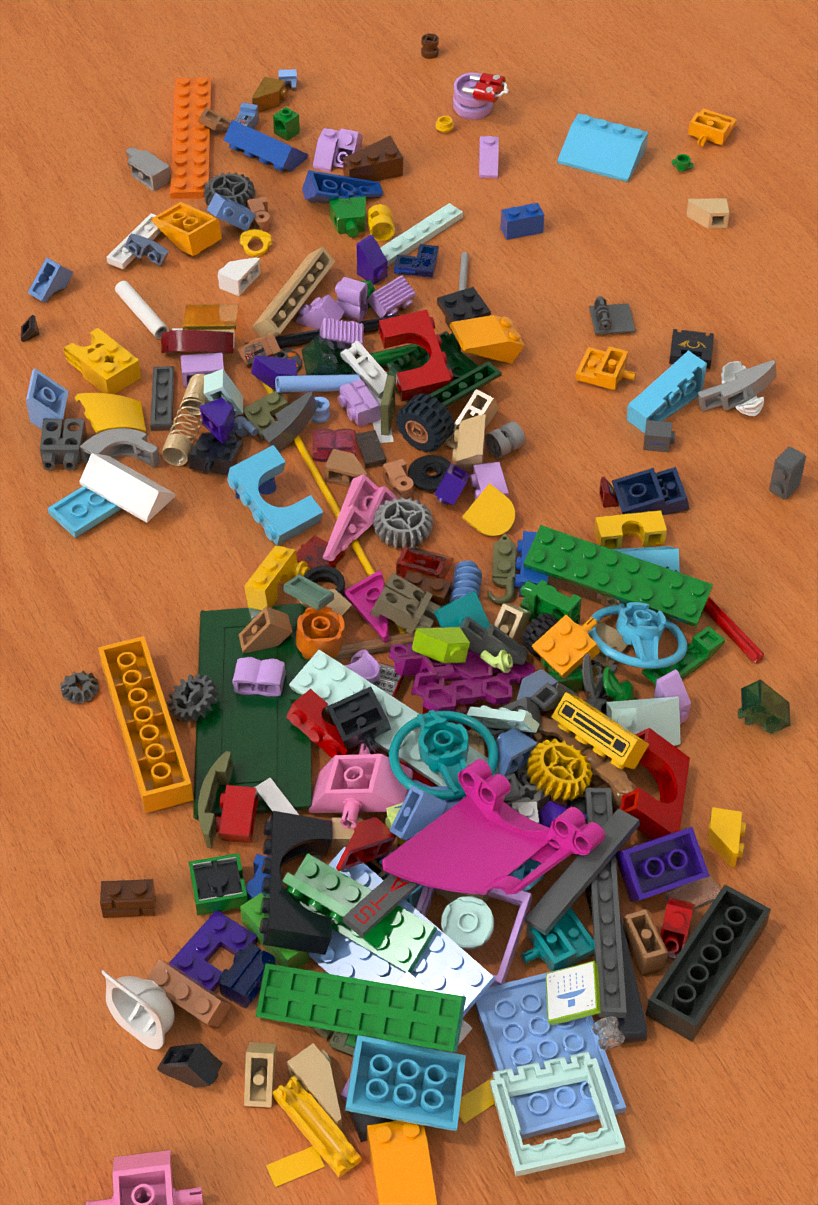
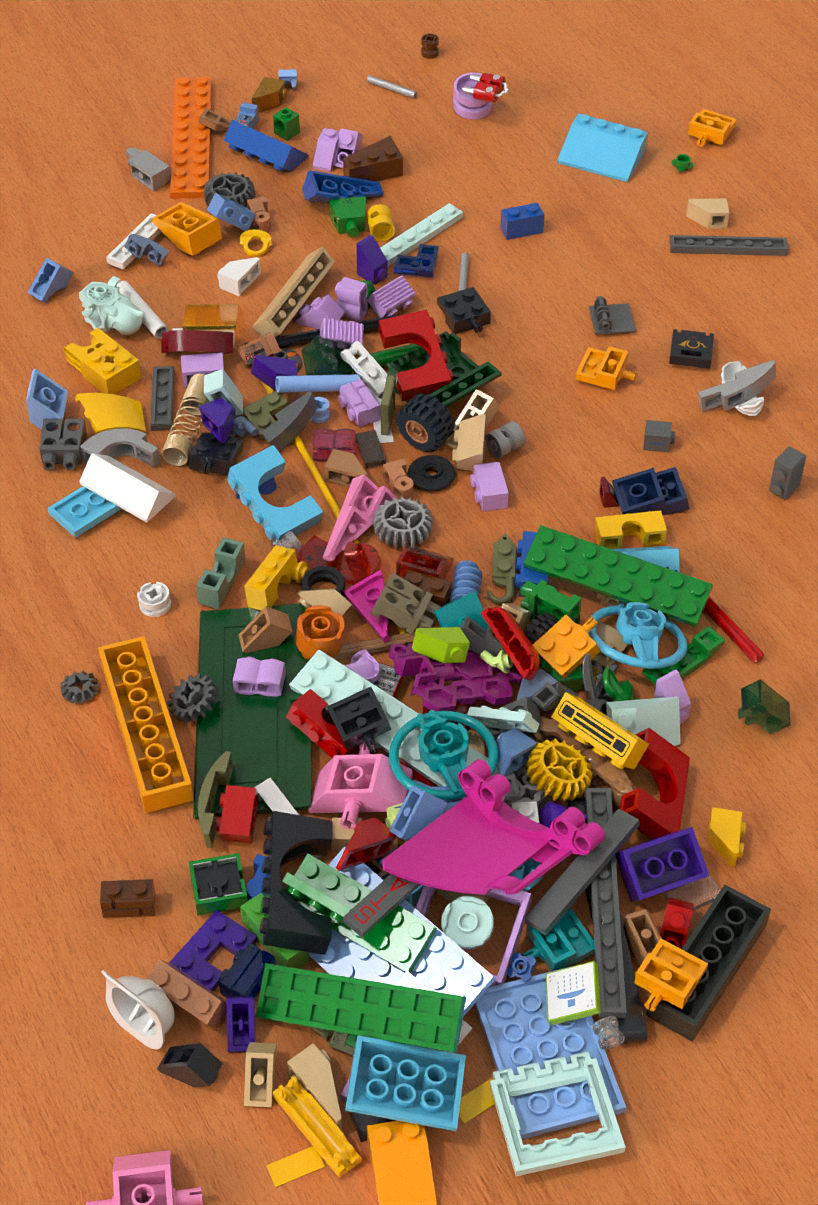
black slope [21,315,40,342] -> none
sand green tile [283,574,334,611] -> none
dark purple slope [434,463,470,505] -> none
yellow plate [436,116,454,133] -> none
light orange slope [449,315,525,364] -> none
yellow tile [462,483,515,536] -> none
lavender slope [479,136,499,179] -> none
medium azure wedge [626,350,707,433] -> none
none -> light aqua helmet [79,276,145,335]
none -> white wheel [137,582,171,617]
none -> sand green arch [196,537,245,609]
none -> dark purple slope [226,996,256,1052]
none -> clear wheel [271,531,302,553]
none -> clear red tile [336,542,382,585]
none -> light grey piece [367,75,417,99]
none -> red brick [481,607,540,680]
none -> blue plate [507,952,536,982]
none -> light orange plate [634,938,708,1011]
none -> dark grey tile [669,235,788,256]

